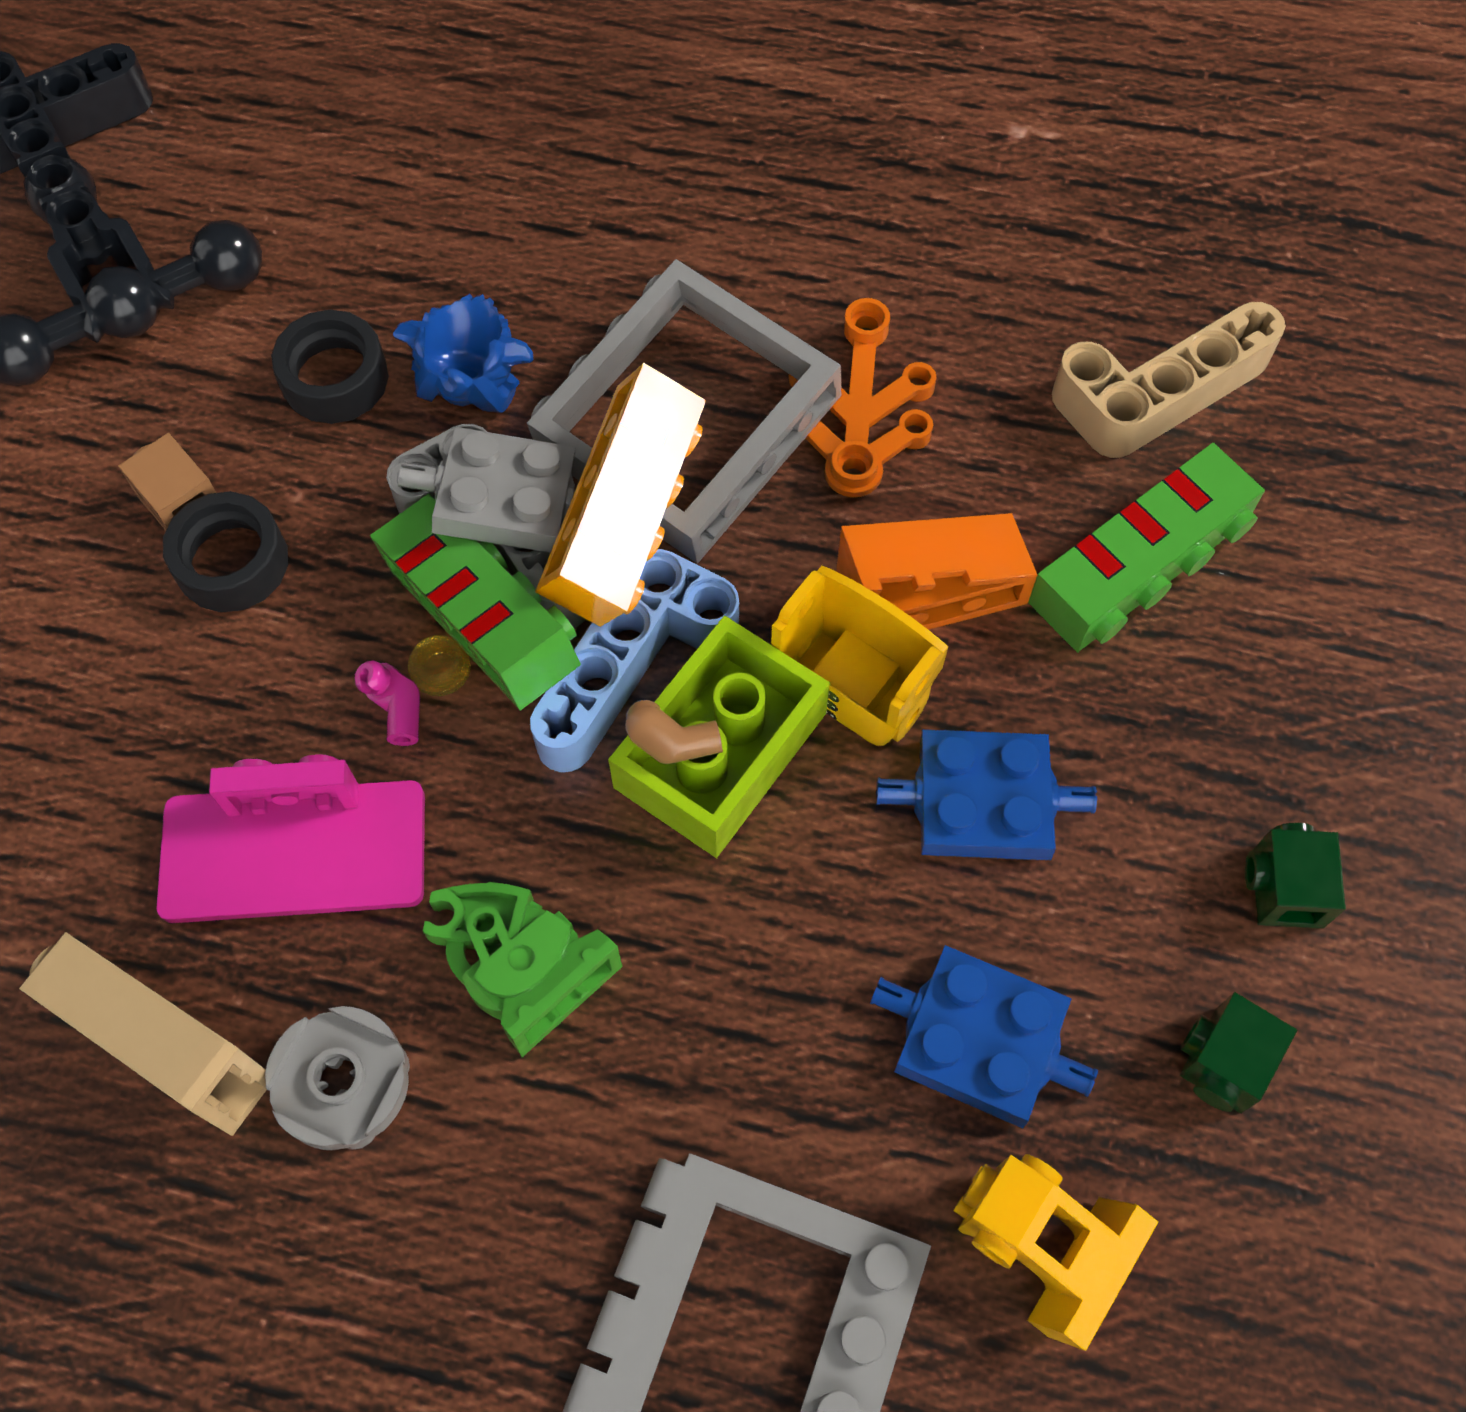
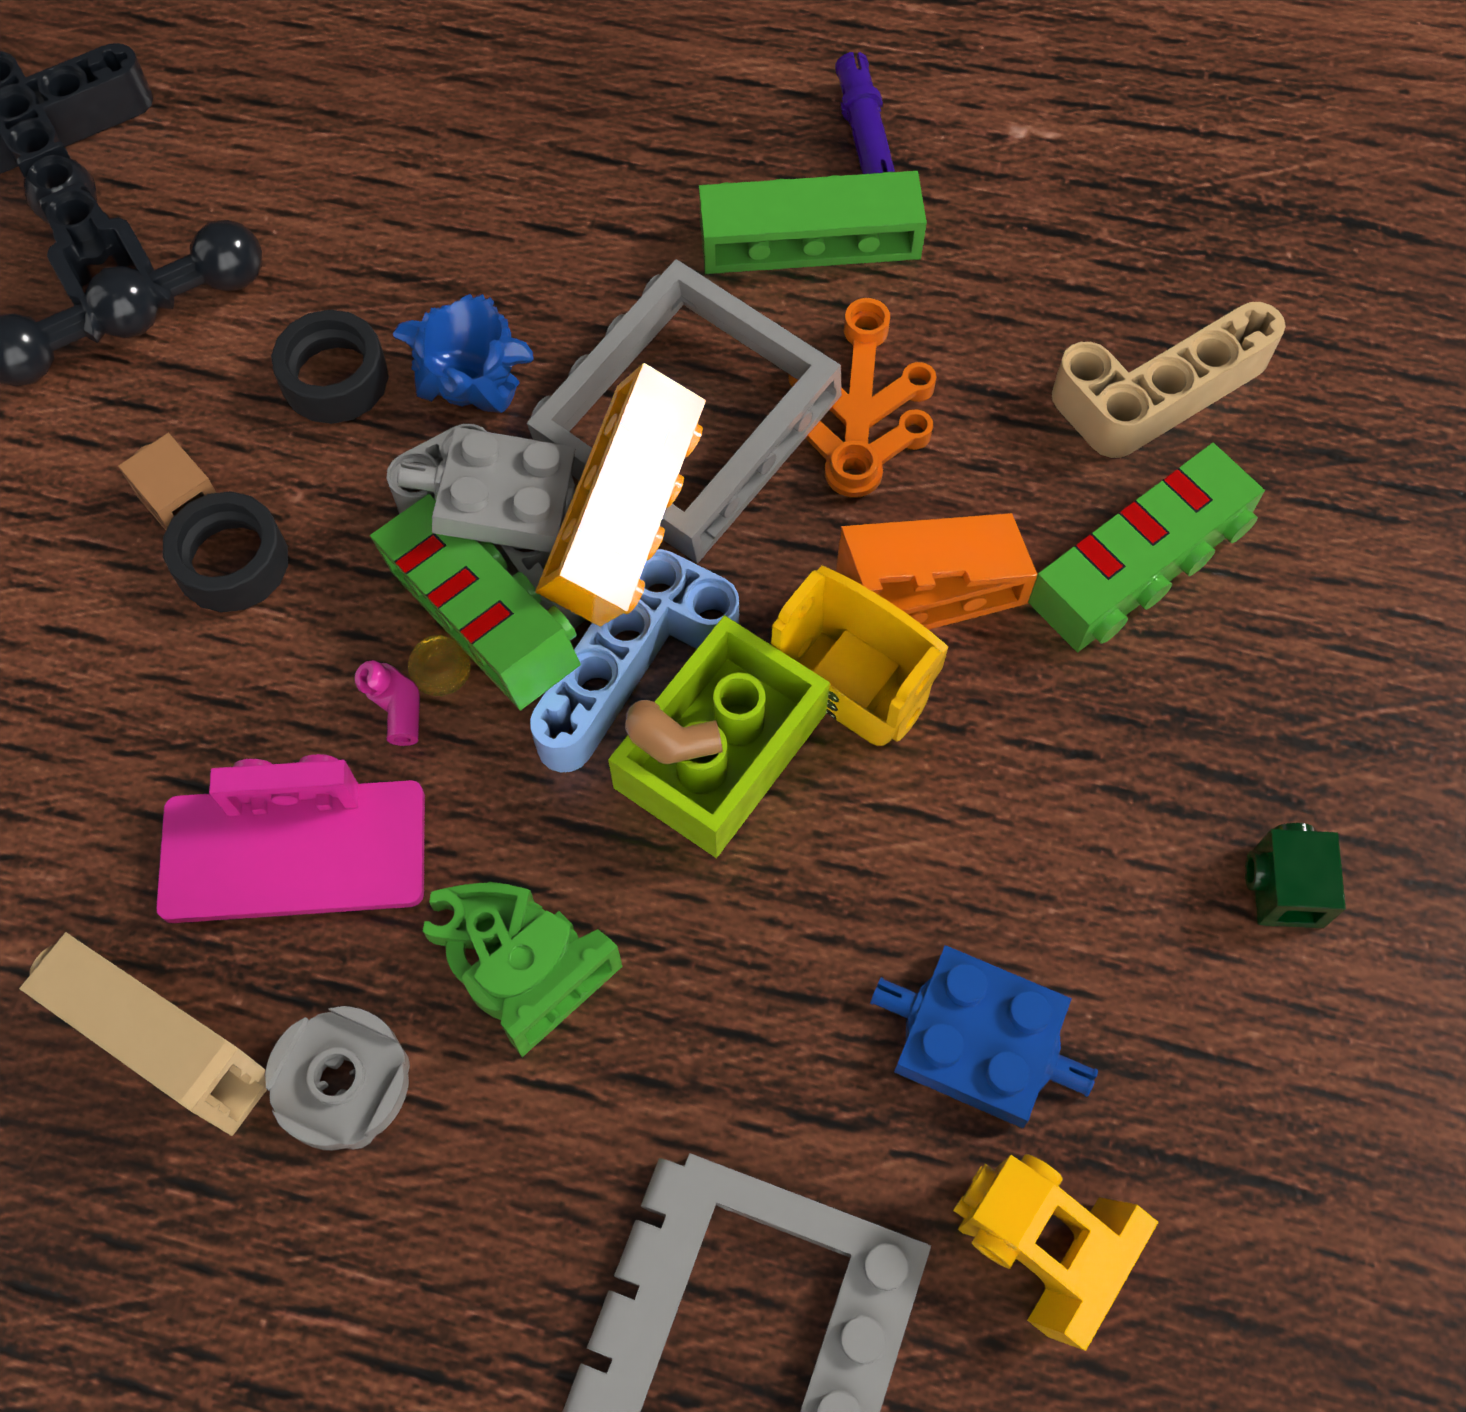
blue plate [876,729,1097,860] -> none
dark green brick [1179,992,1298,1114] -> none
none -> bright green brick [699,171,927,274]
none -> dark purple pin [835,52,895,174]

